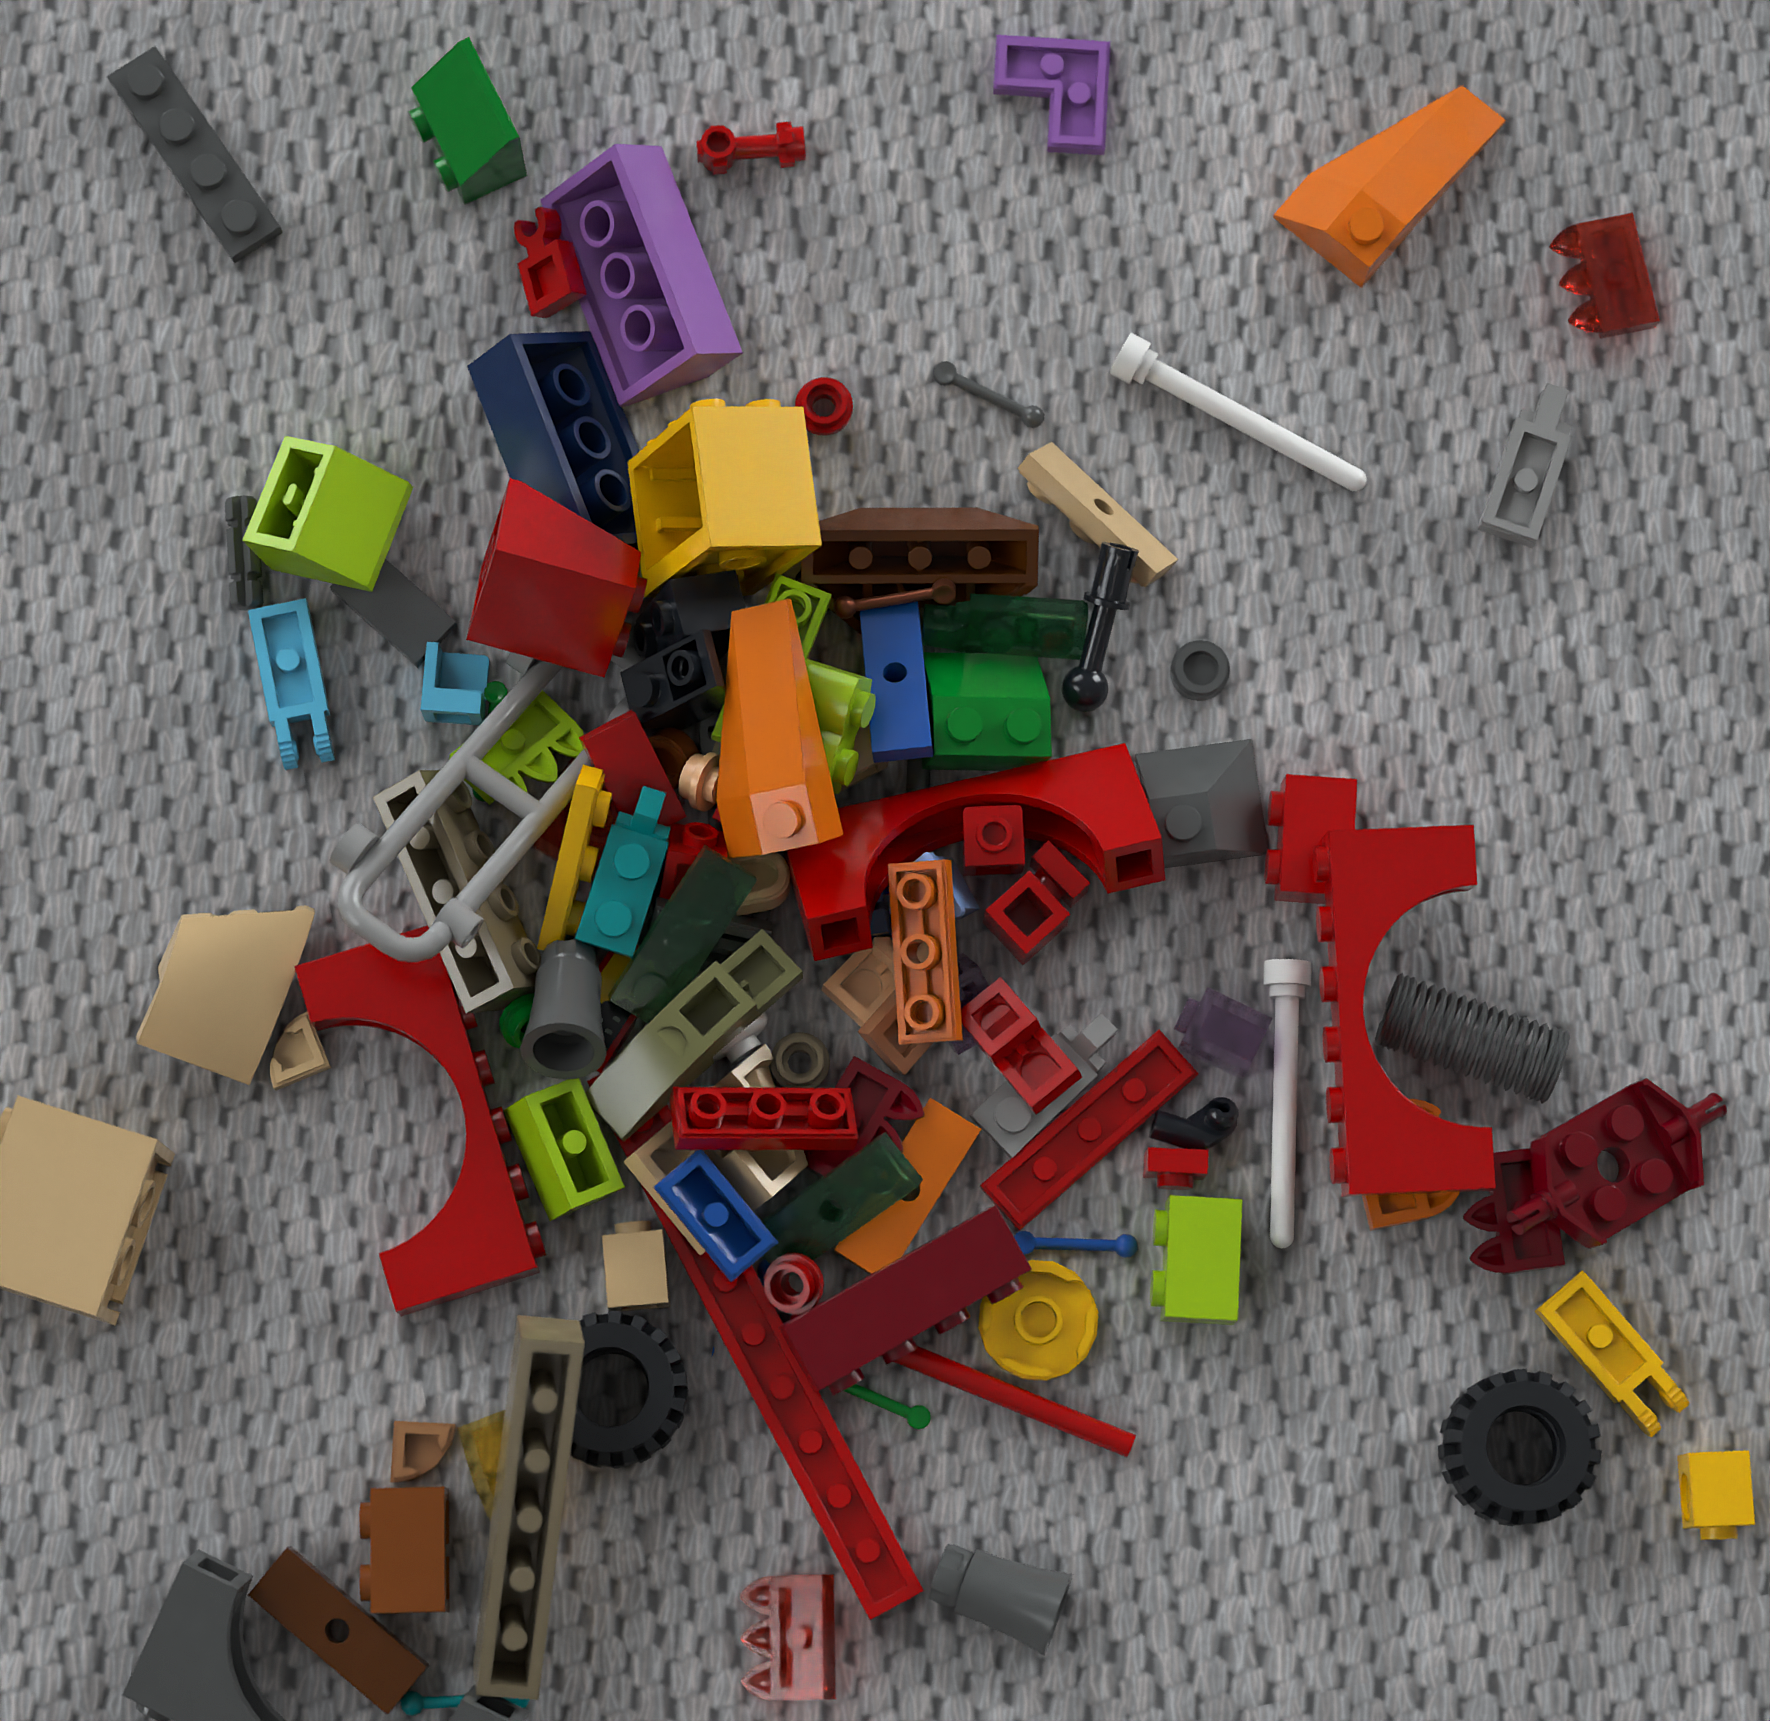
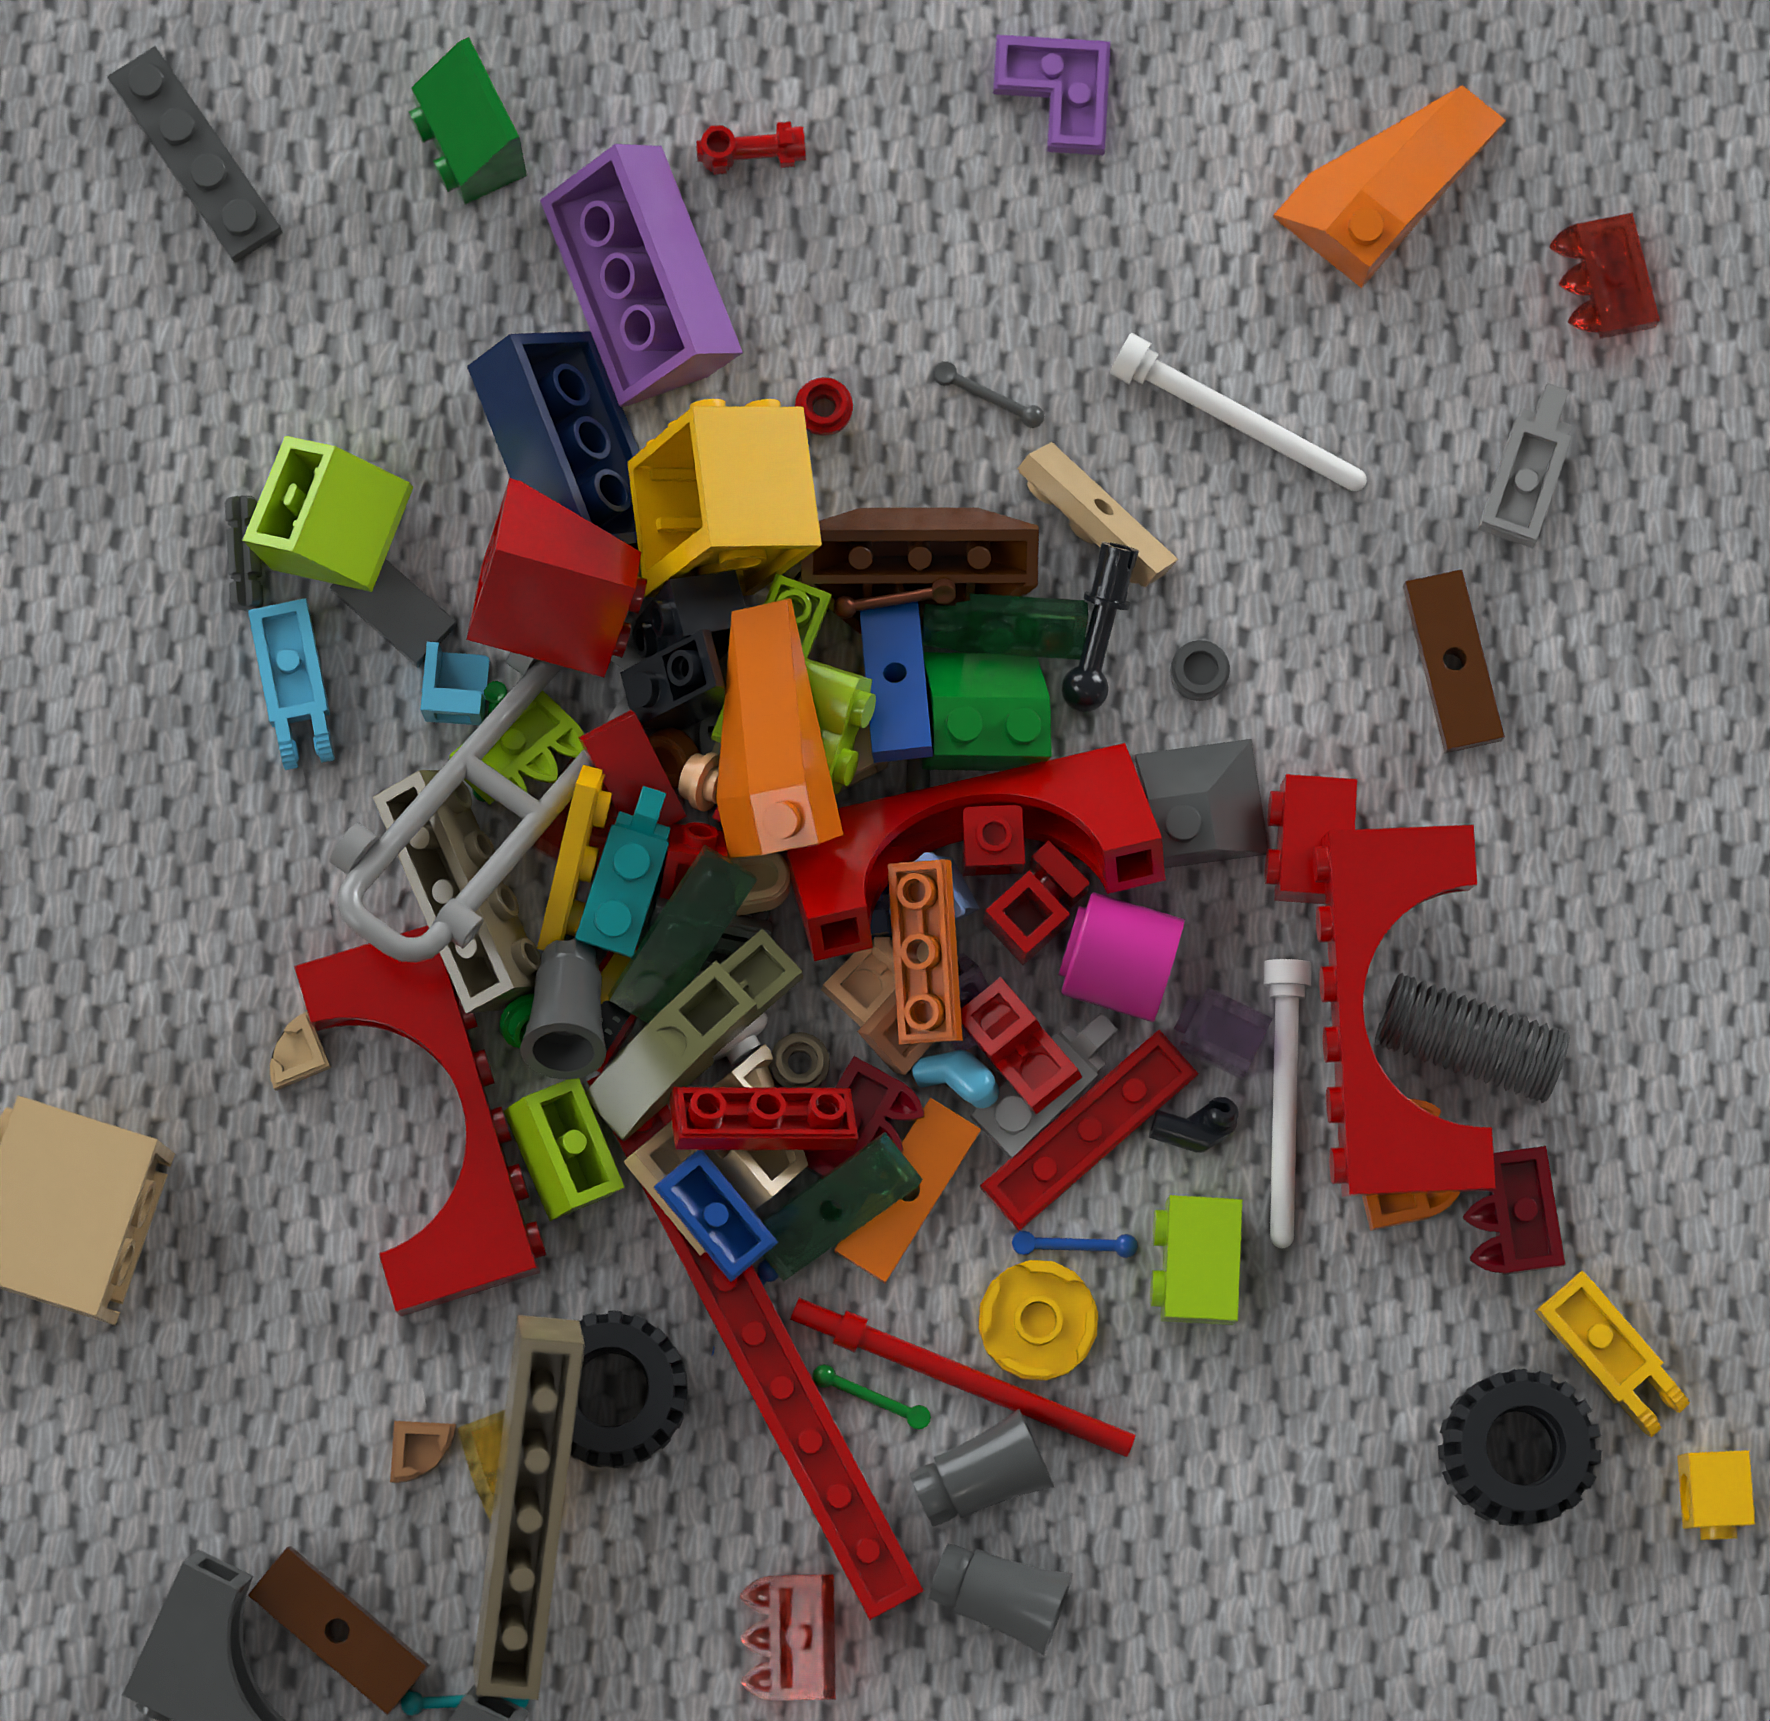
tan slope [136,905,315,1085] -> none
dark orange piece [359,1486,450,1614] -> none
red plate [514,207,587,318] -> none
tan brick [602,1221,671,1312] -> none
red plate [764,1253,824,1314] -> none
dark red brick [778,1205,1032,1396] -> none
red plate [1143,1147,1209,1190] -> none
dark red plate [1507,1078,1727,1249] -> none
none -> dark grey plant [910,1409,1054,1526]
none -> medium azure arm [912,1050,1000,1108]
none -> dark pink piece [1058,892,1185,1023]
none -> reddish brown tile [1403,569,1505,754]

